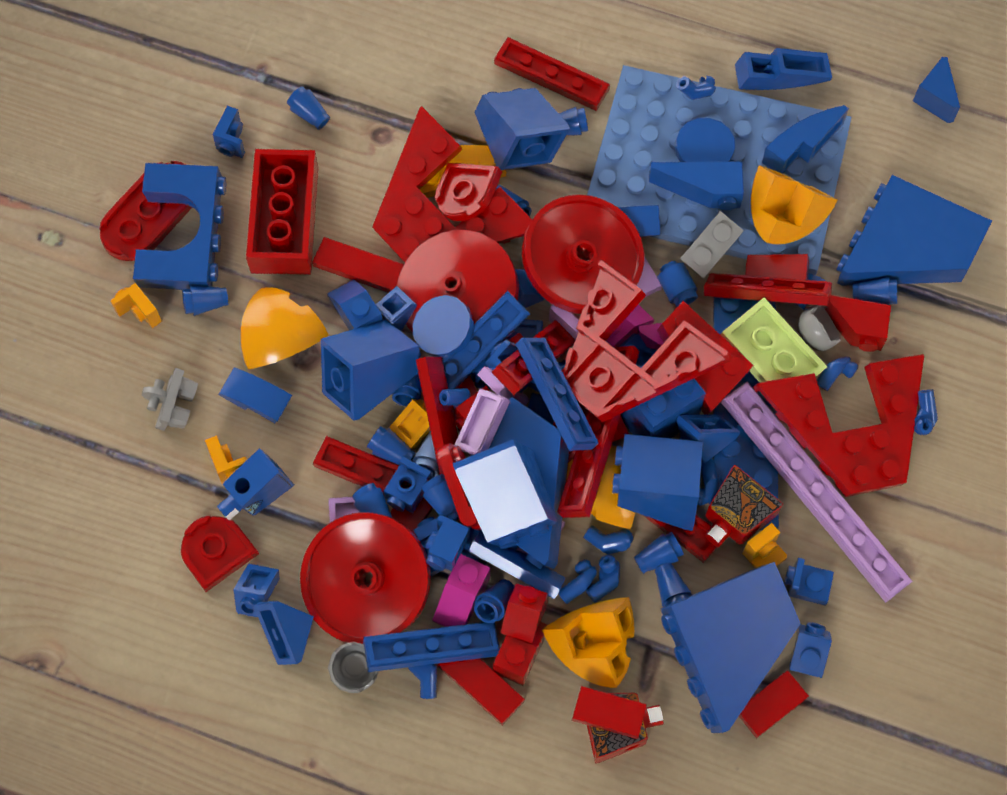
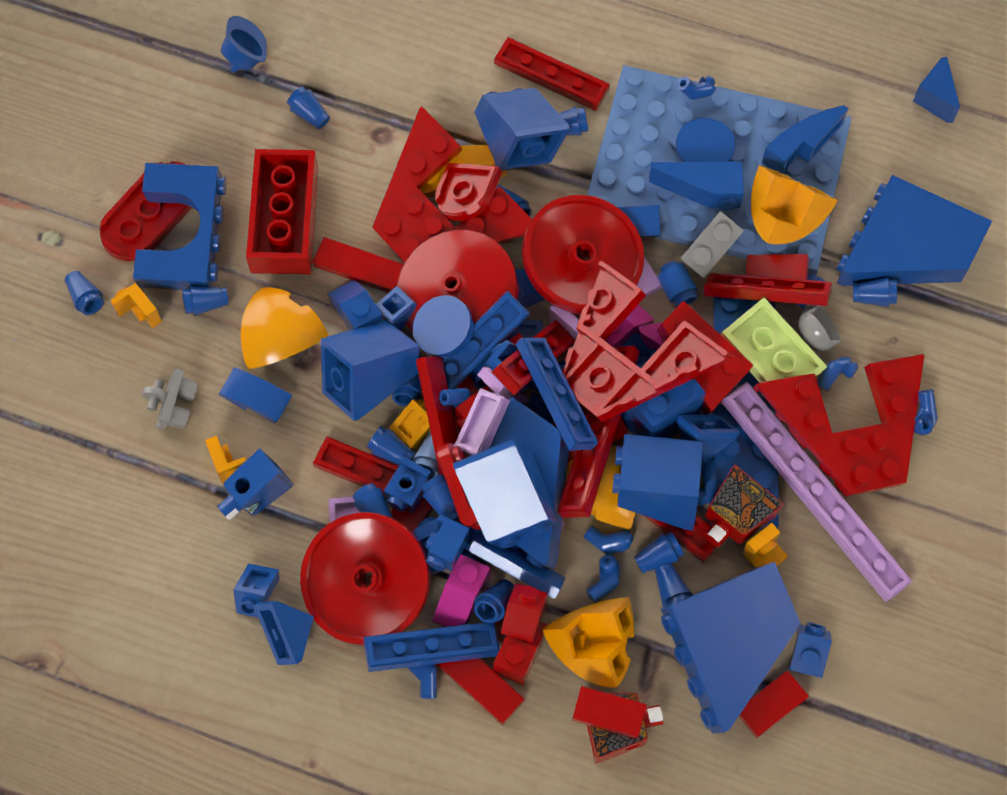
red tile [181,516,259,592] -> none
blue bracket [212,106,245,158] -> none
light grey hair [328,642,379,693] -> none
blue arm [558,559,597,604] -> none
blue slope [735,48,832,90] -> none
blue bracket [784,558,834,606] -> none
red slope [824,295,891,352] -> none
none -> blue cone [64,271,104,315]
none -> blue piece [221,16,267,73]

